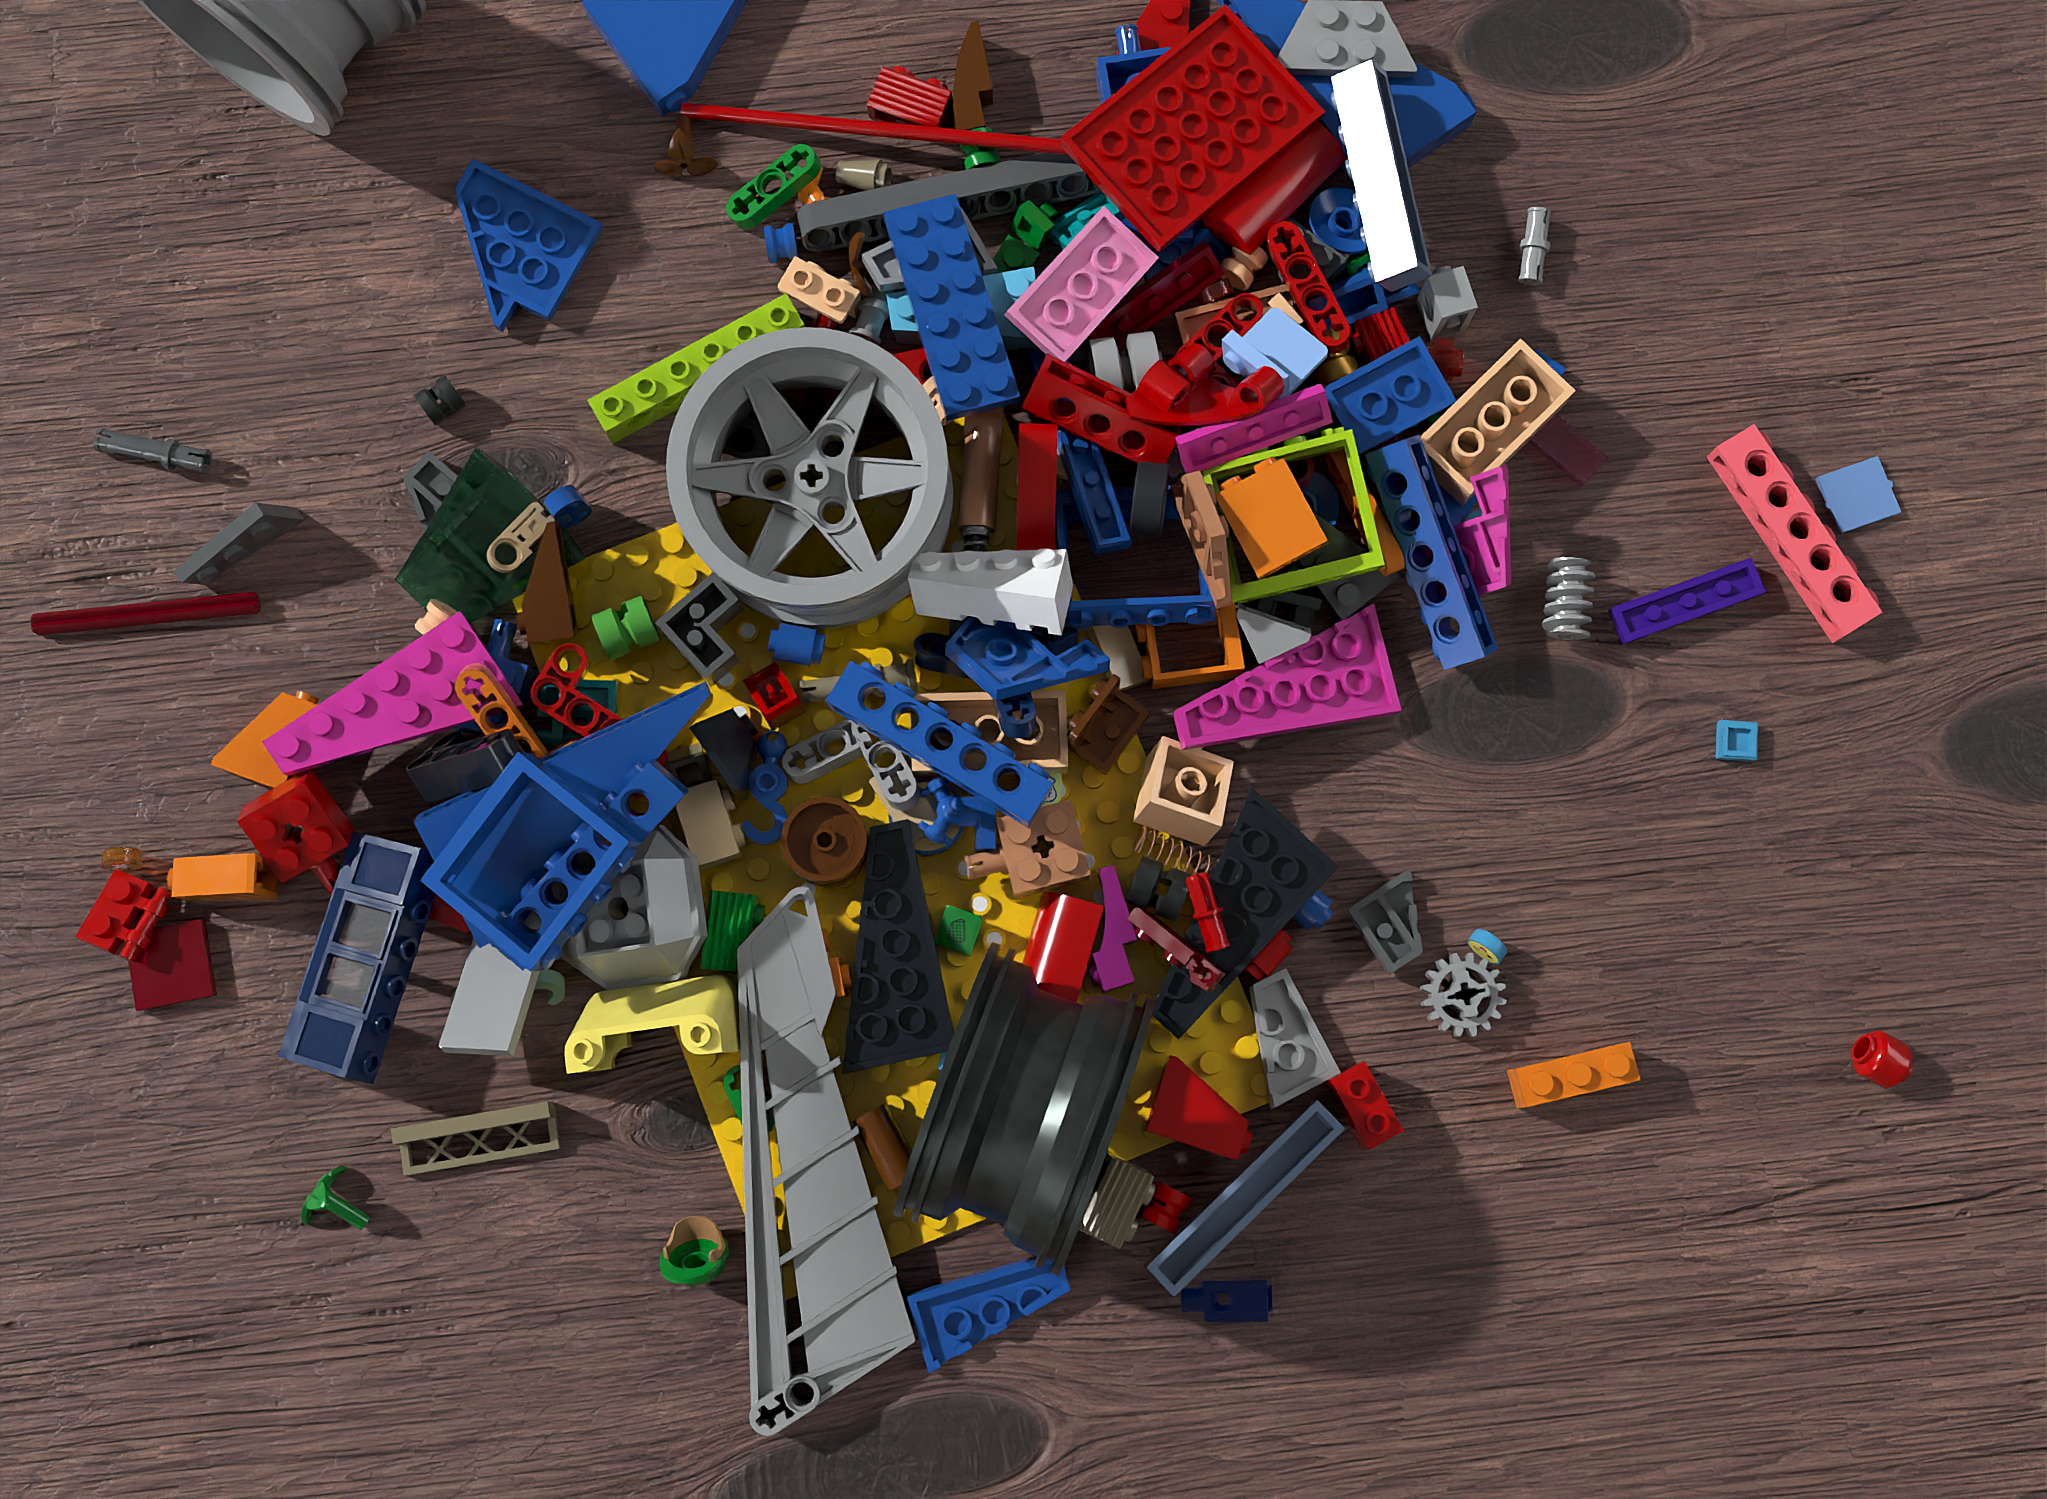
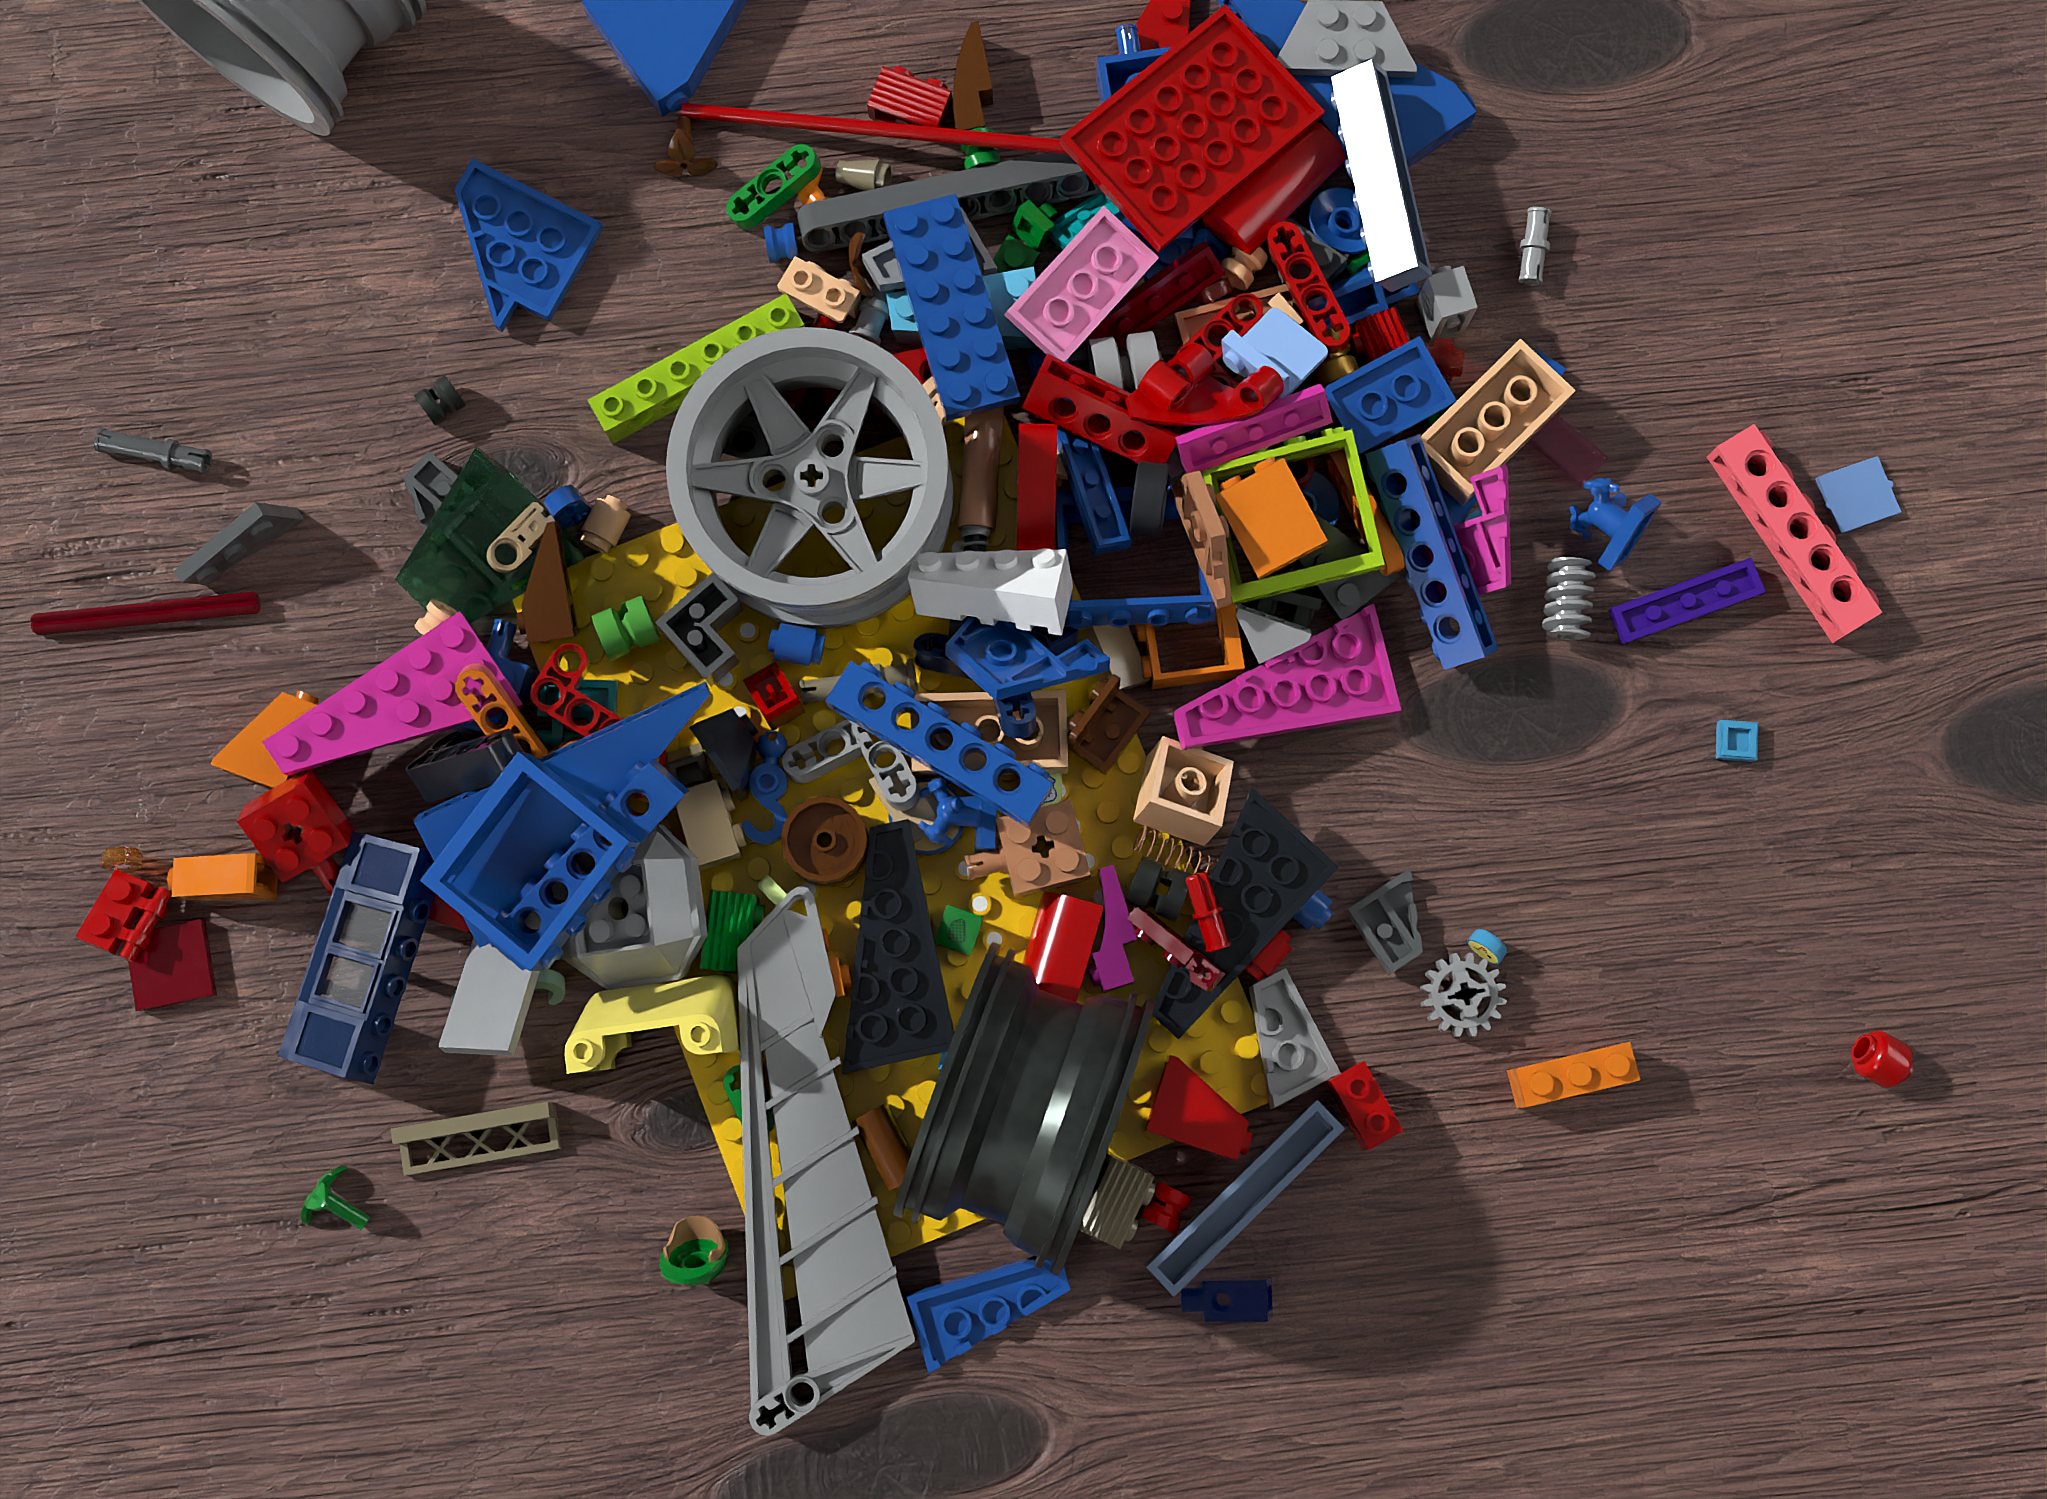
none -> light nougat brick [580,495,631,554]
none -> yellowish green tile [757,874,795,910]
none -> blue piece [1570,478,1662,571]

